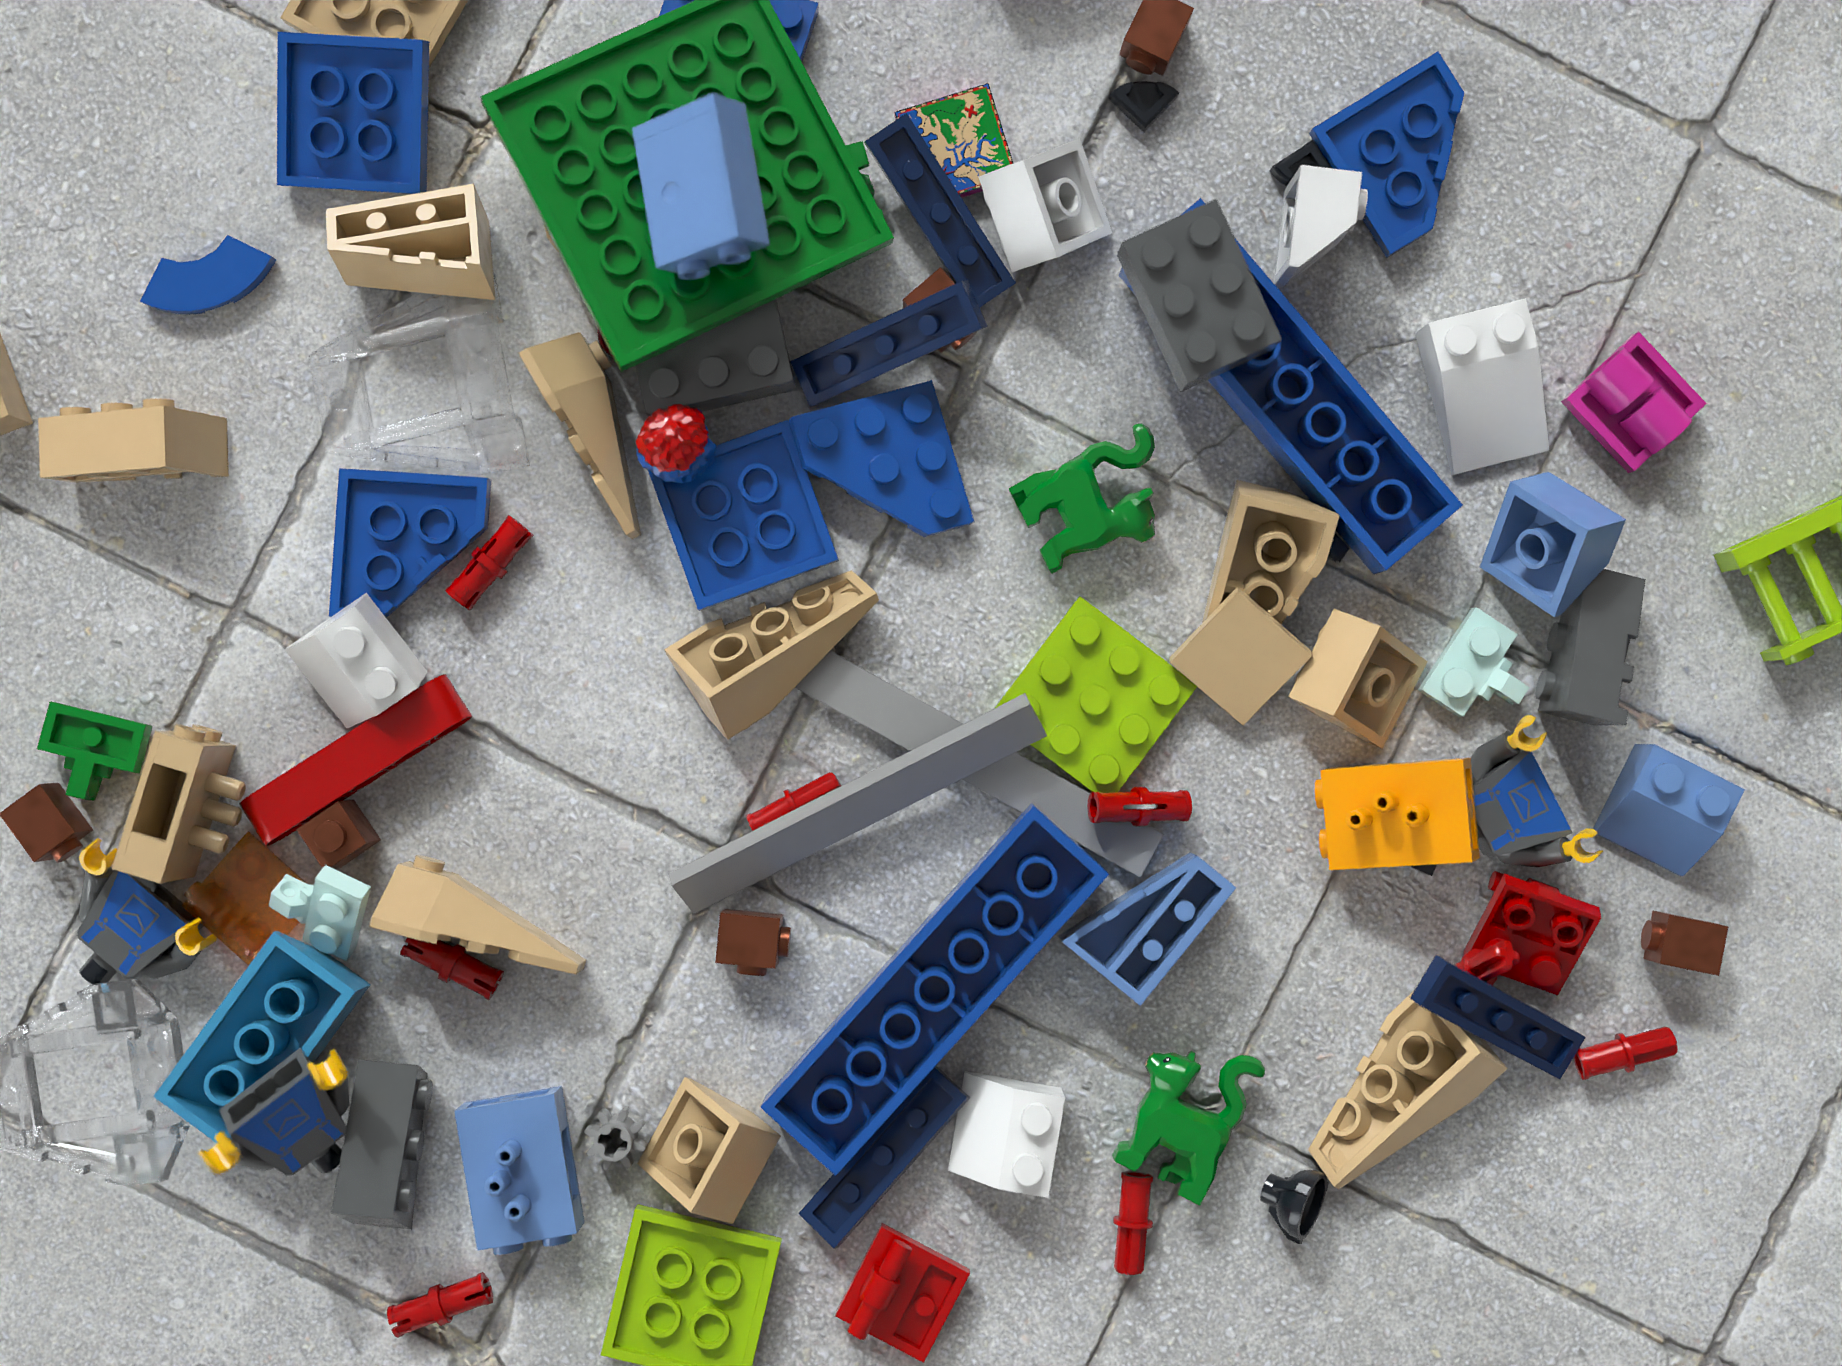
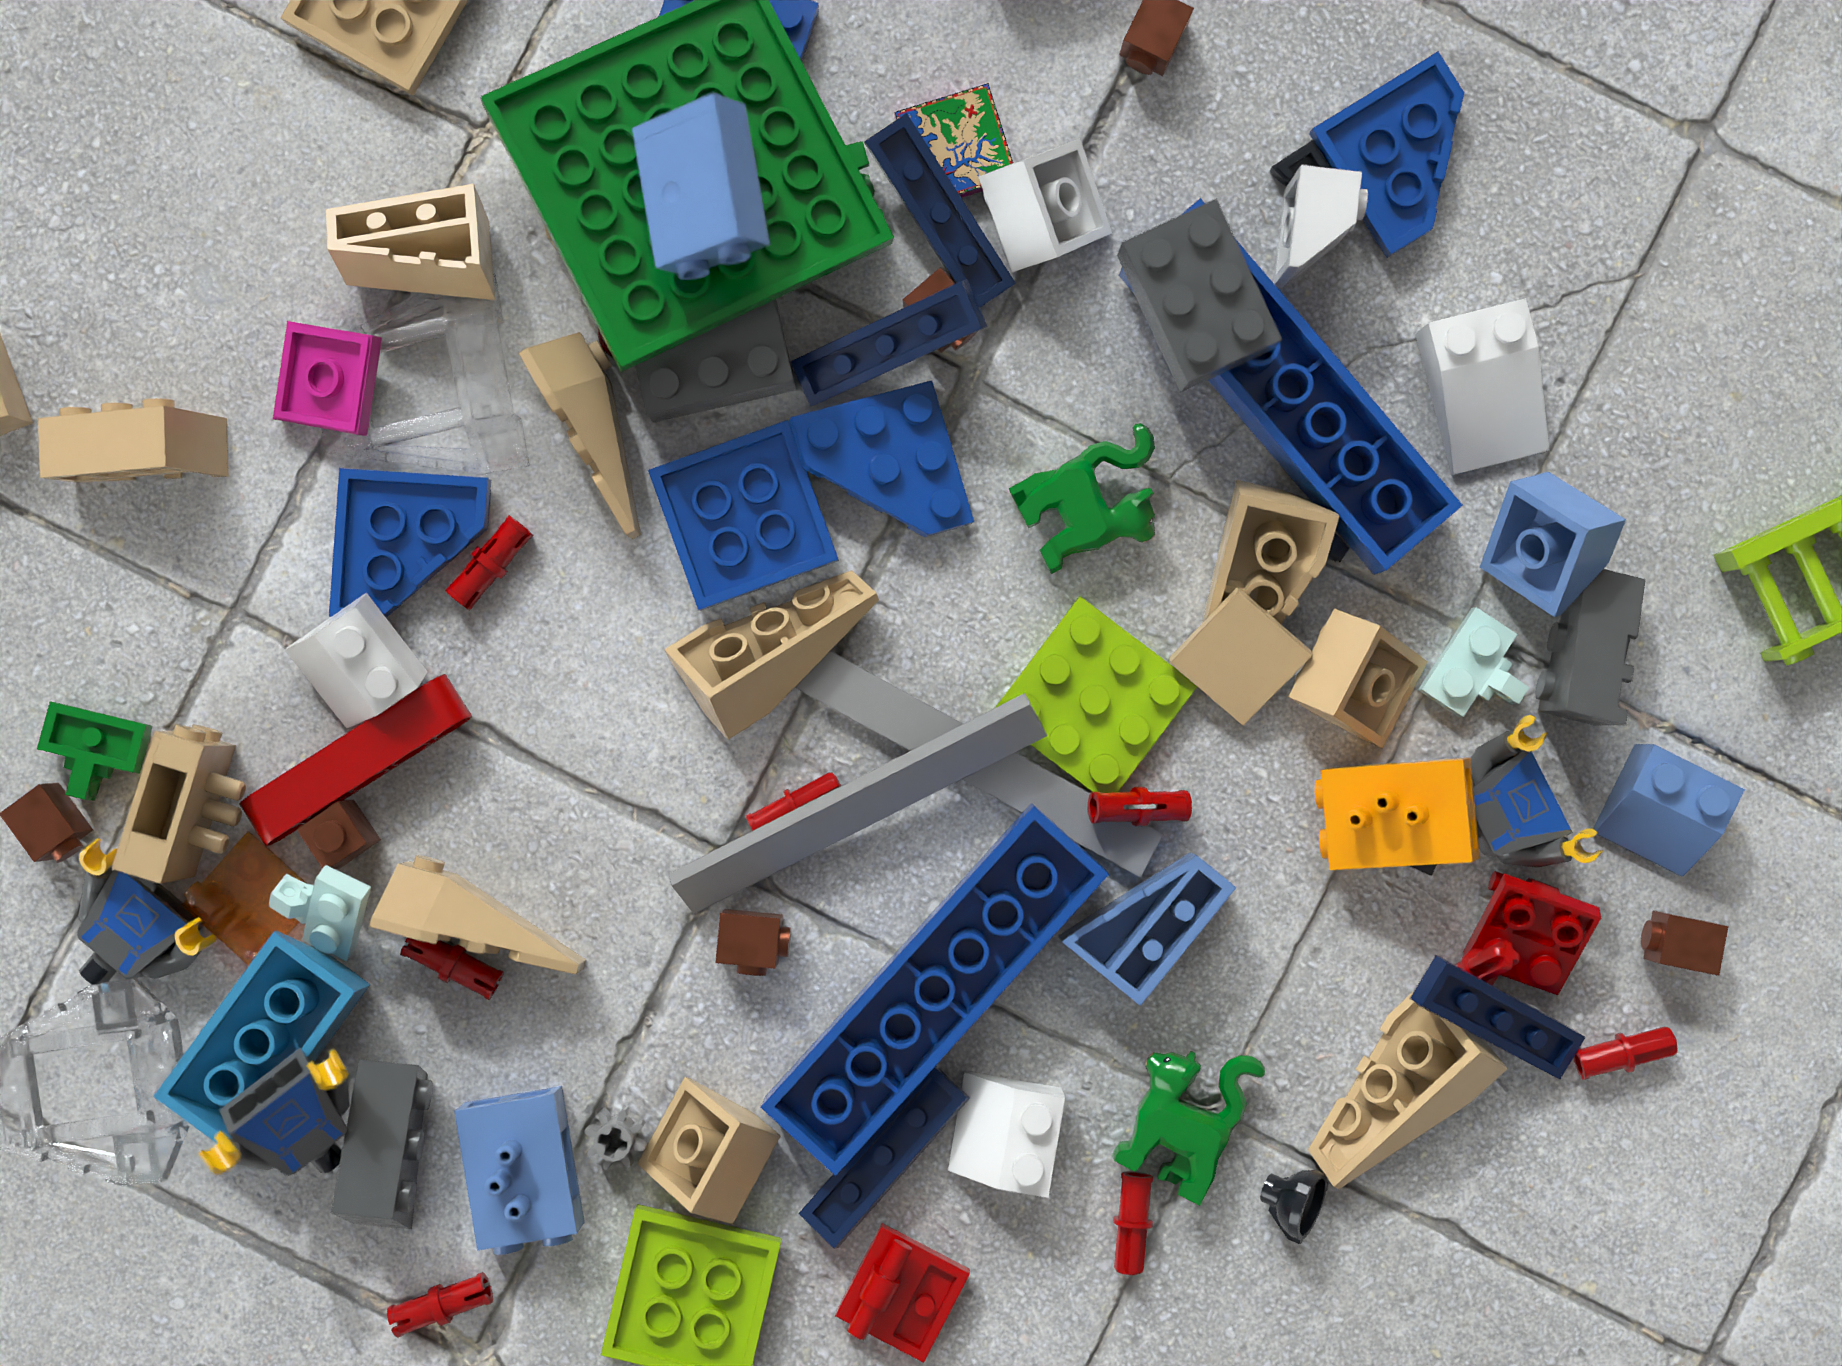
blue tile [140,235,276,315] -> none
blue plate [277,32,429,194] -> none
red piece [636,404,717,483] -> none
black tile [1109,81,1179,132] -> none
dark pink plate [1561,331,1707,473] -> none
none -> dark pink tile [273,321,382,436]

